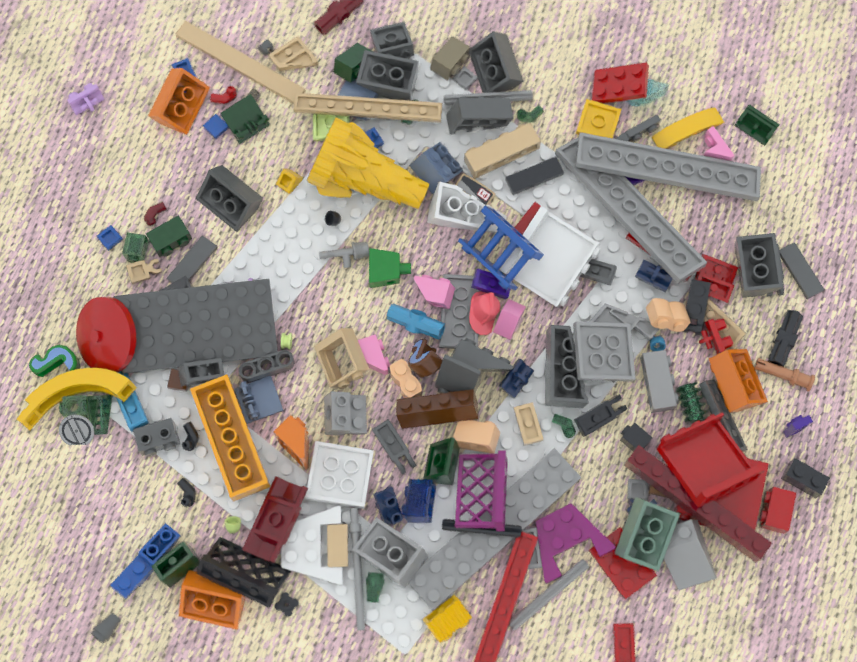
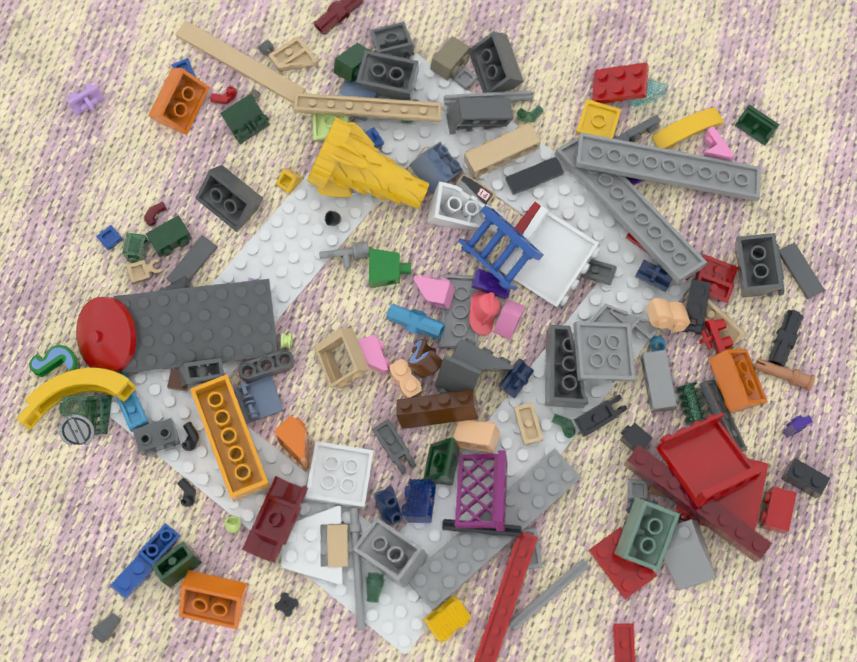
black fence [196,537,291,608] -> none
blue tile [203,114,229,139] -> none
light grey brick [324,391,367,435] -> none
magenta wing [536,503,616,584] -> none

